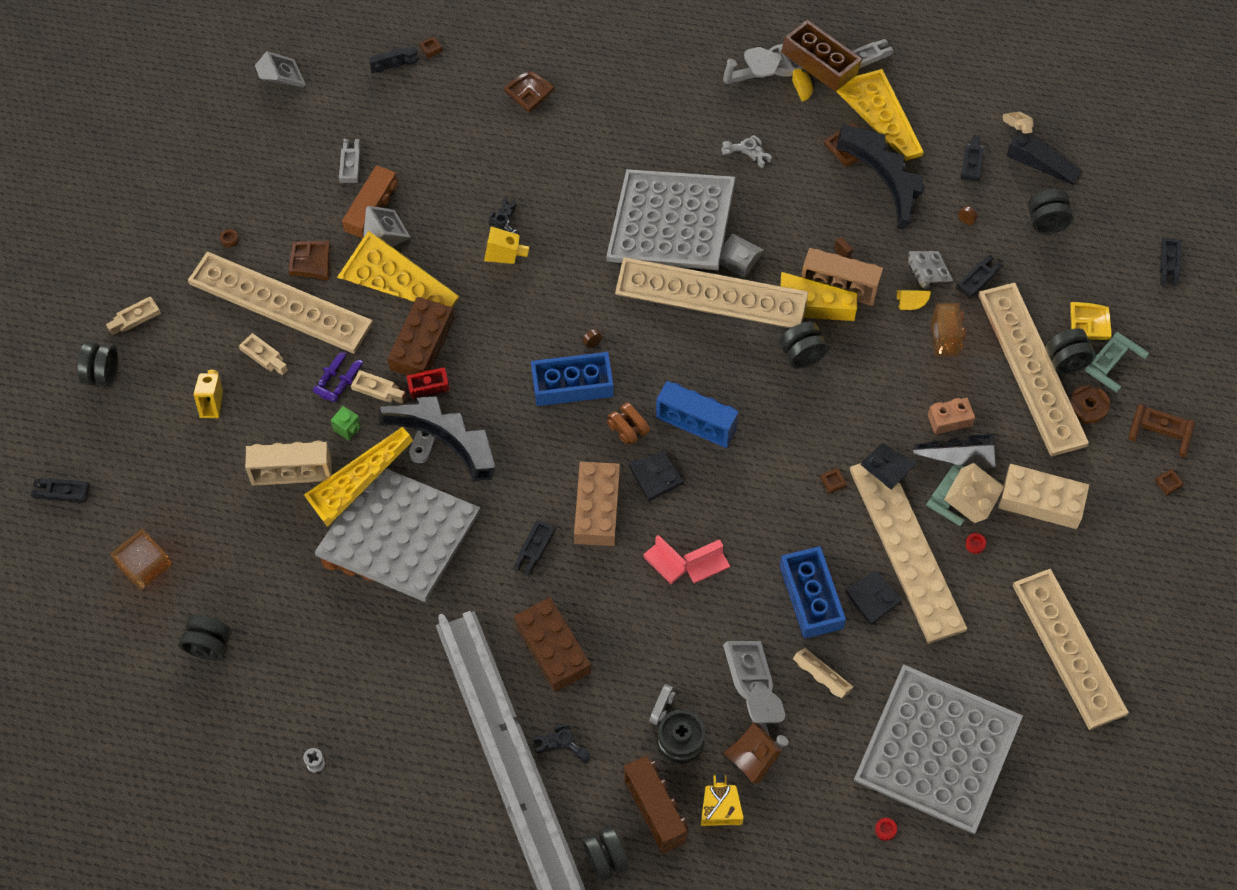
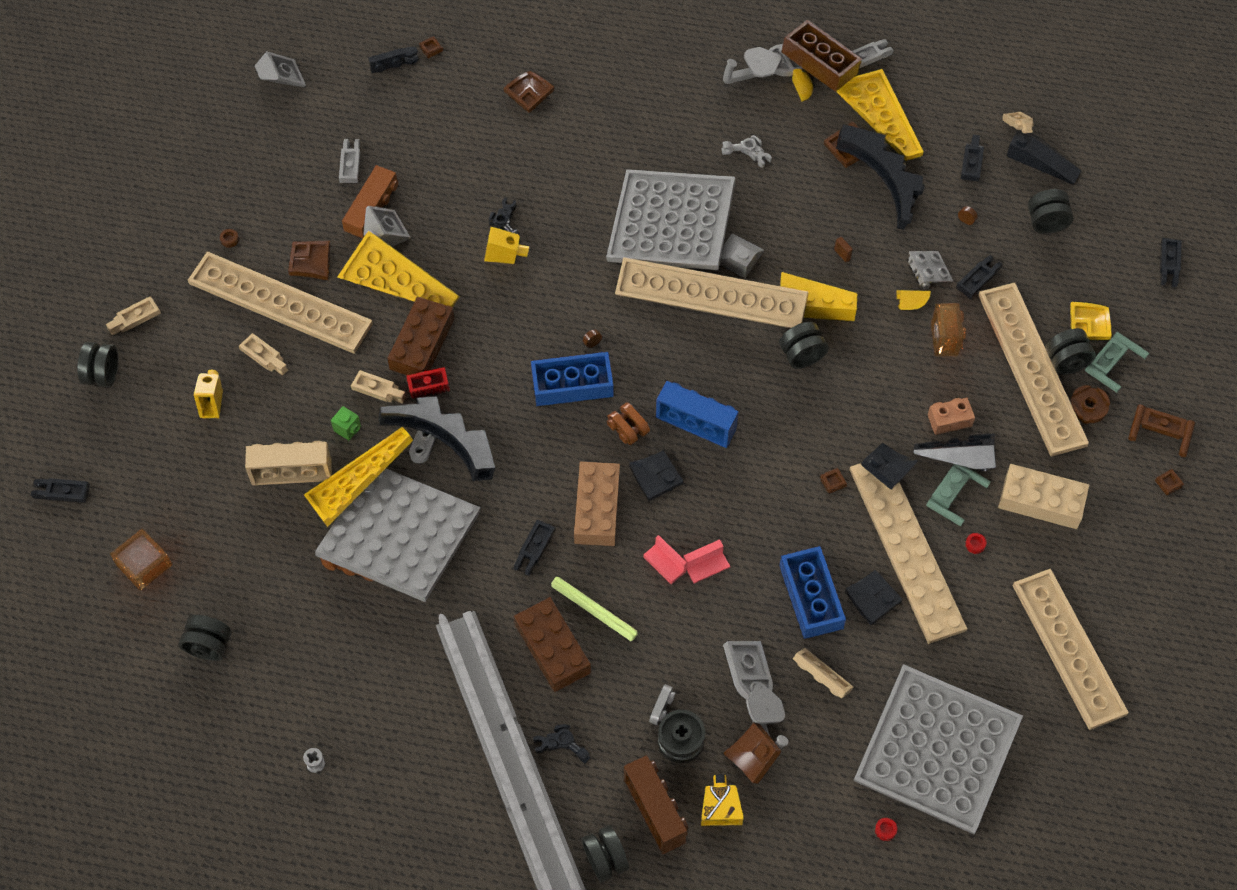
dark purple piece [313,352,364,402] -> none
medium nougat brick [801,248,883,306] -> none
tan brick [944,463,1004,523] -> none
none -> yellowish green axle [551,577,637,641]

